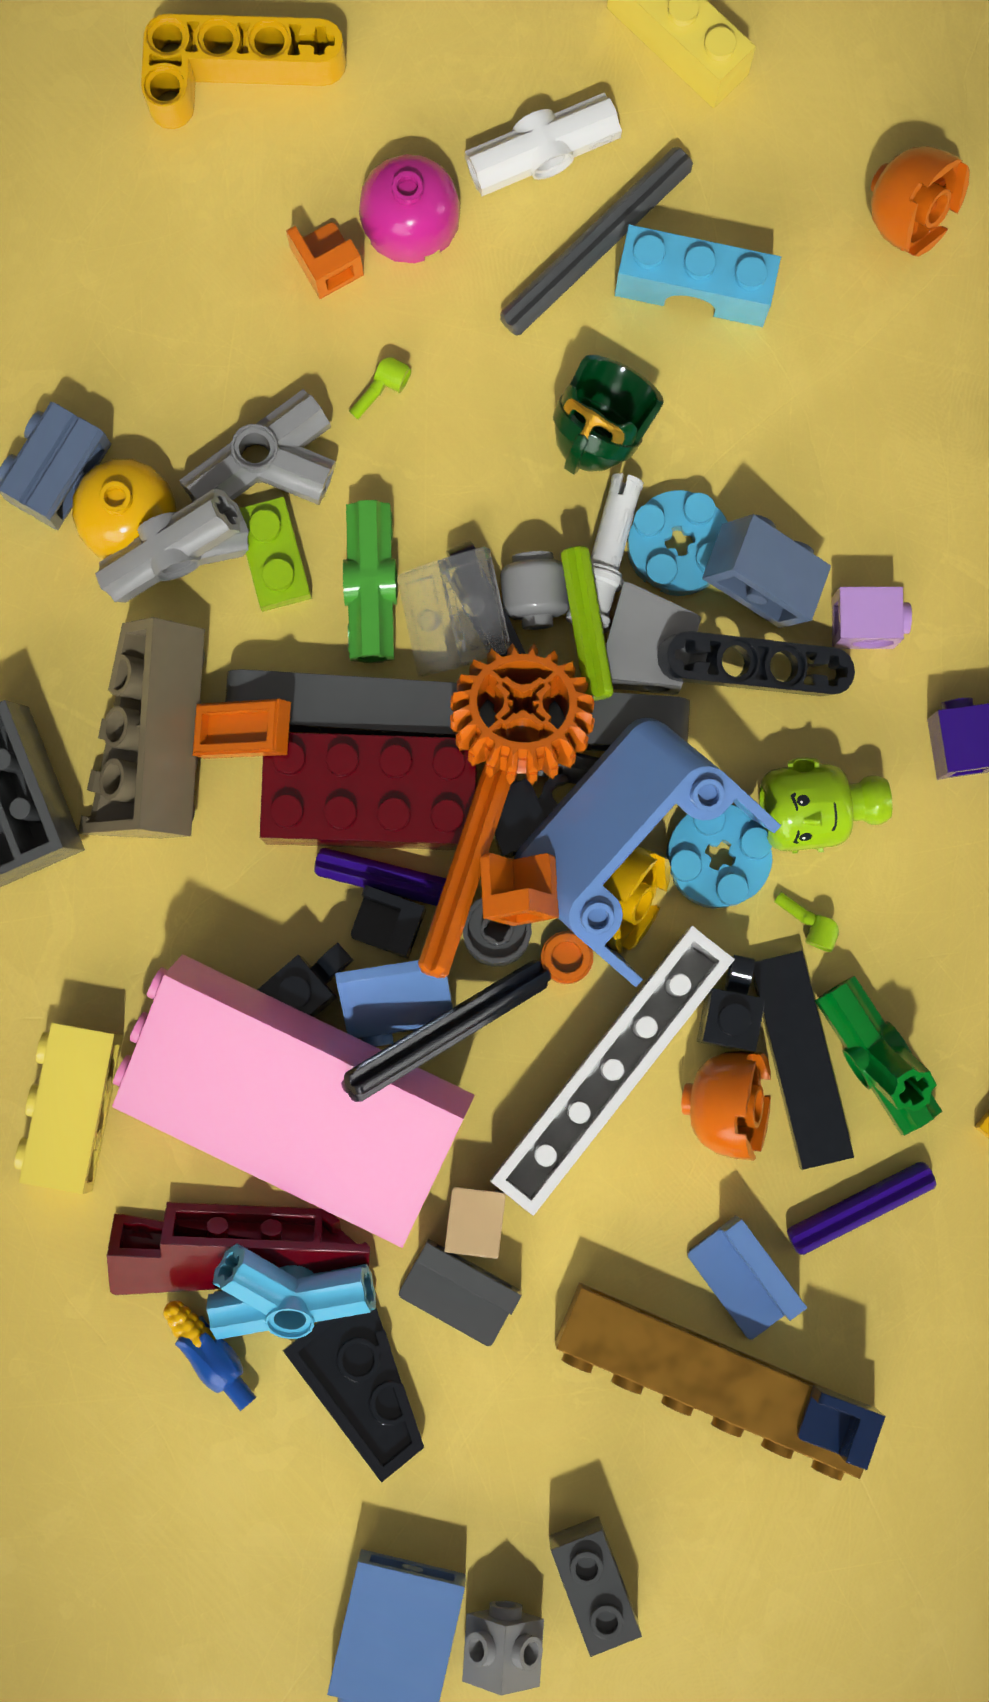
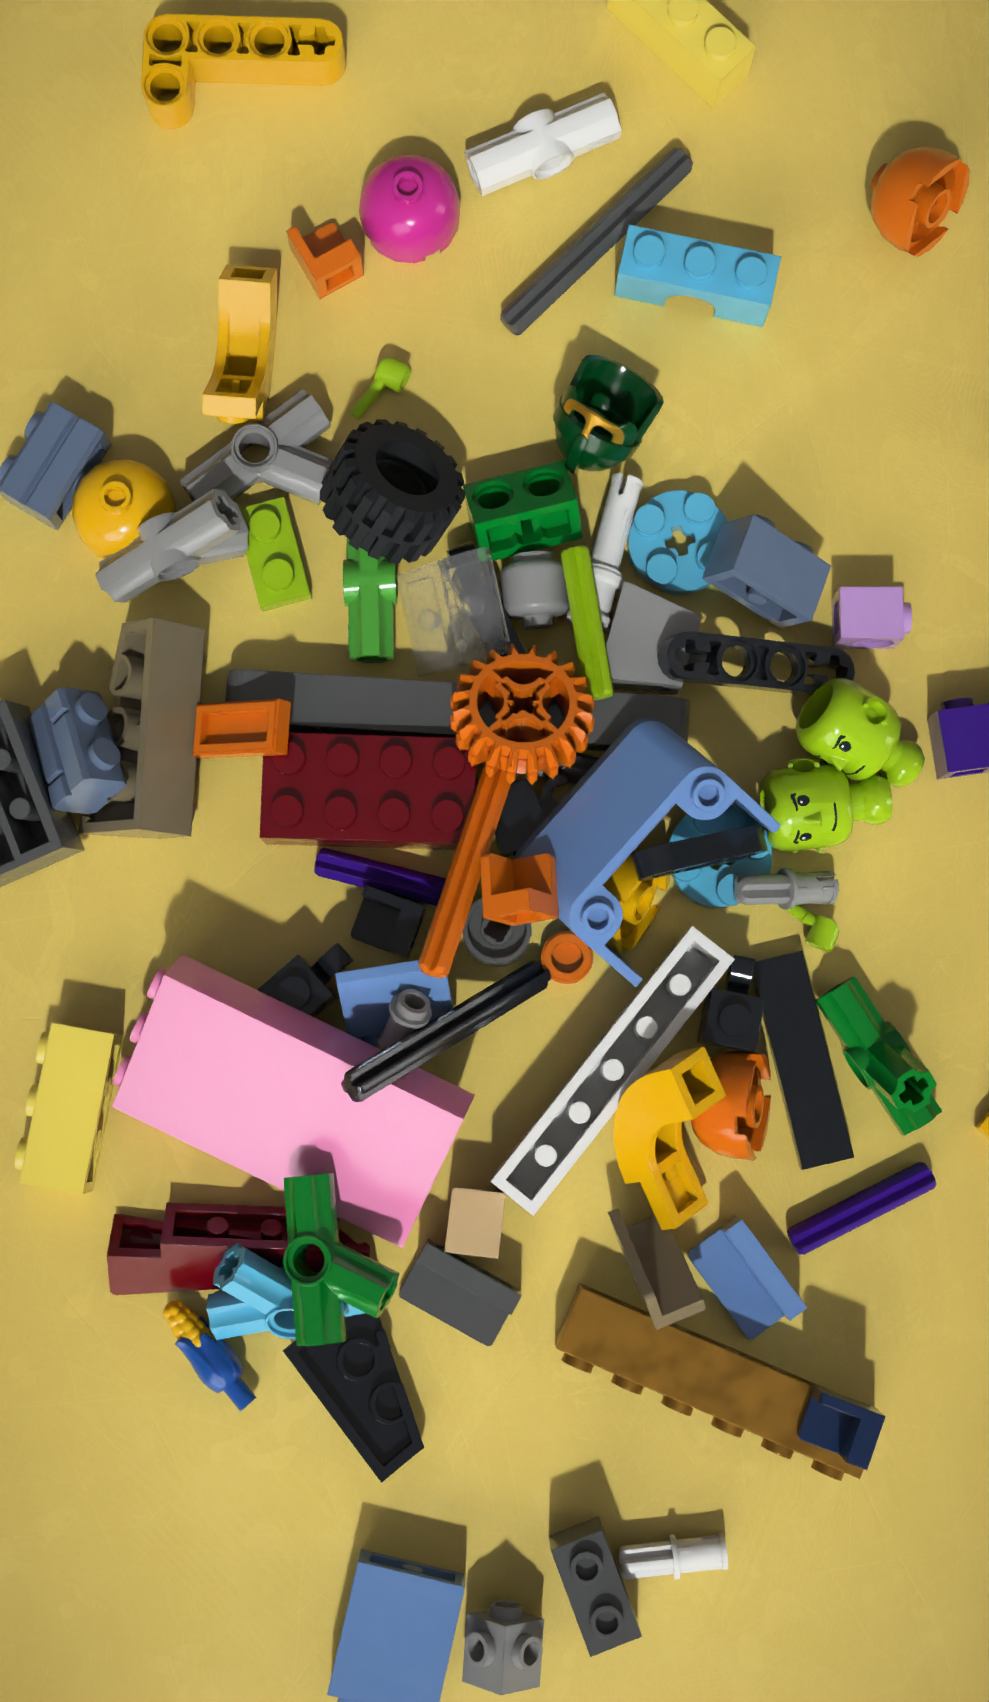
none -> sand blue brick [28,687,127,814]
none -> yellow arch [202,264,277,424]
none -> green piece [283,1173,400,1346]
none -> black tyre [320,419,466,563]
none -> light grey pin [378,989,432,1050]
none -> green brick [463,460,583,563]
none -> dark tan panel [608,1208,706,1330]
none -> yellow arch [613,1046,726,1230]
none -> white axle [618,1533,728,1580]
none -> black beam [631,824,768,881]
none -> light grey axle [734,868,839,910]
none -> lime piece [796,677,925,787]

